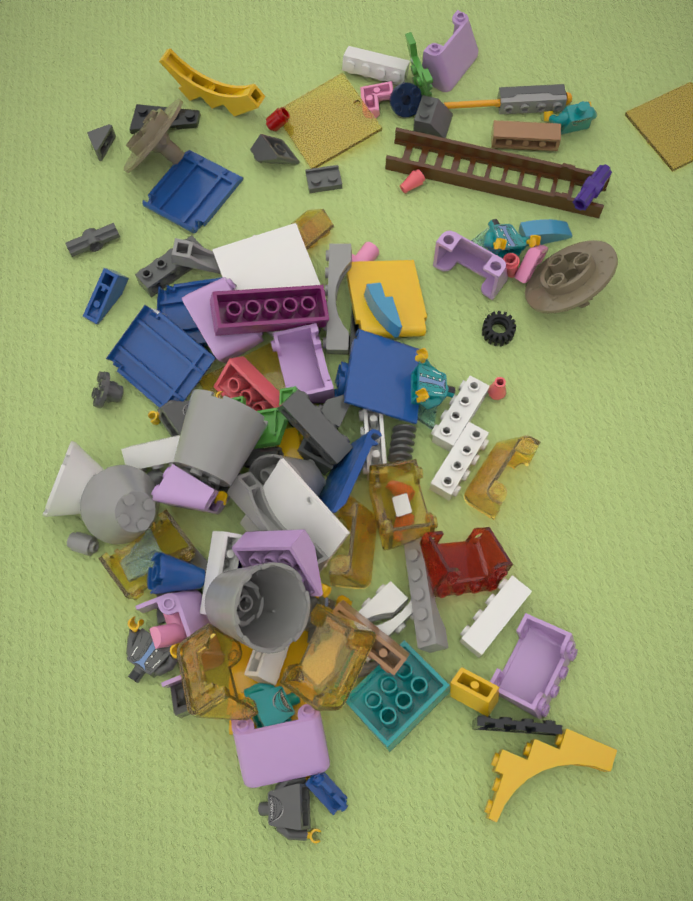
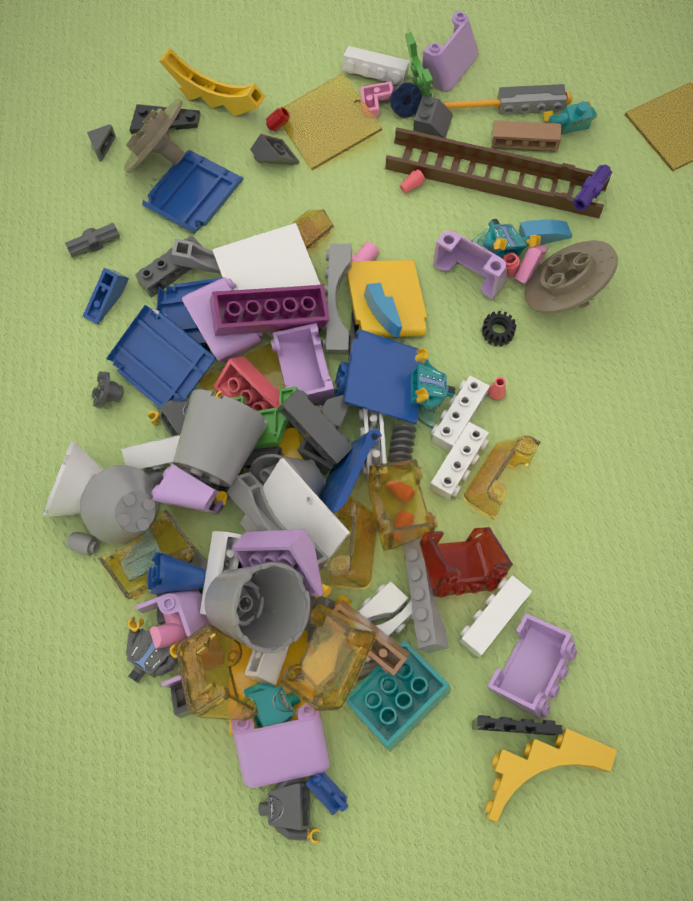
dark grey plate [305,165,342,193] -> none
white sticker [392,493,412,517] -> none
yellow brick [450,667,499,717] -> none

